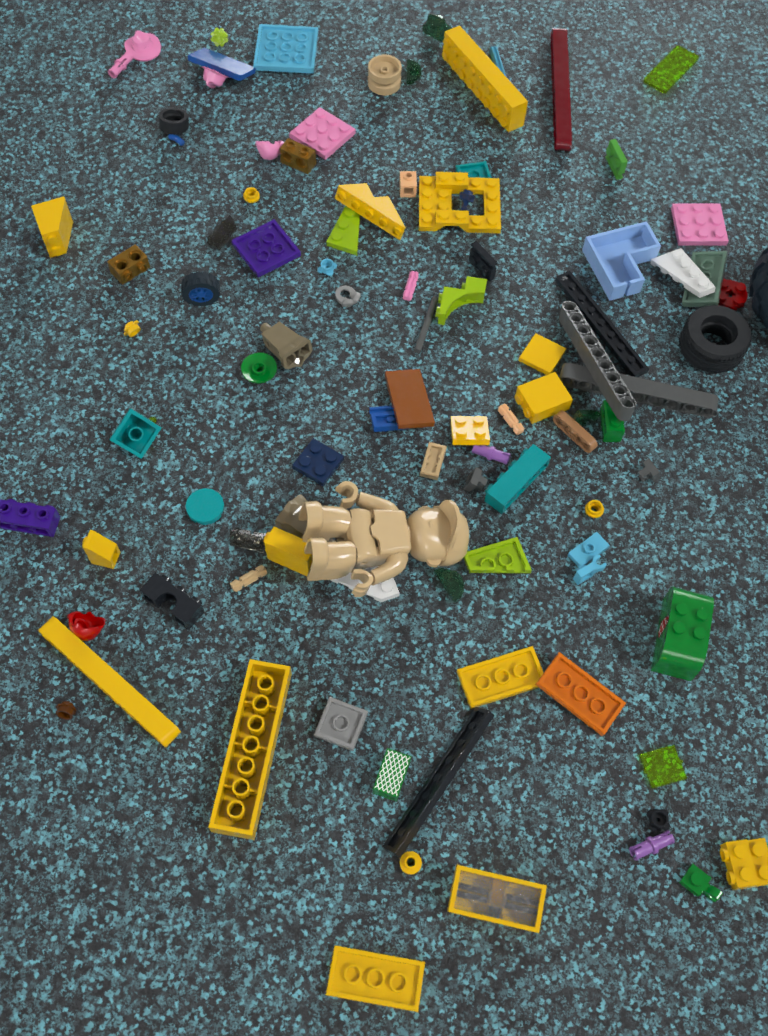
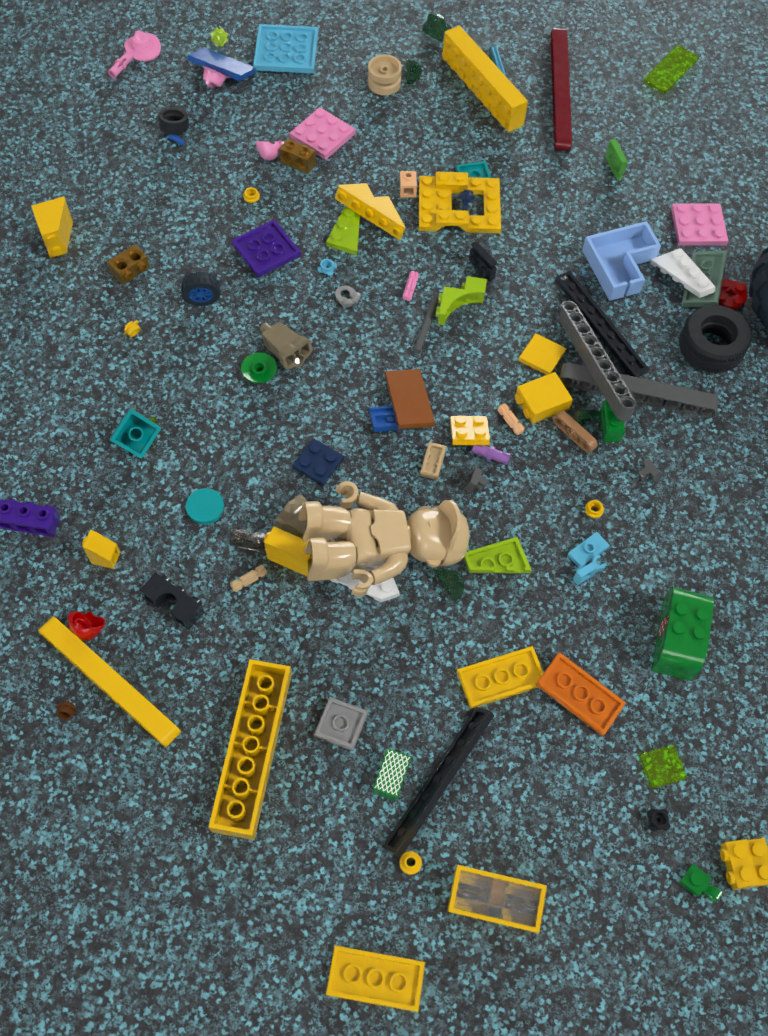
clear smoke hinge [207,215,238,251] -> none
teal brick [484,444,551,514] -> none
medium lavender pin [629,830,675,861] -> none

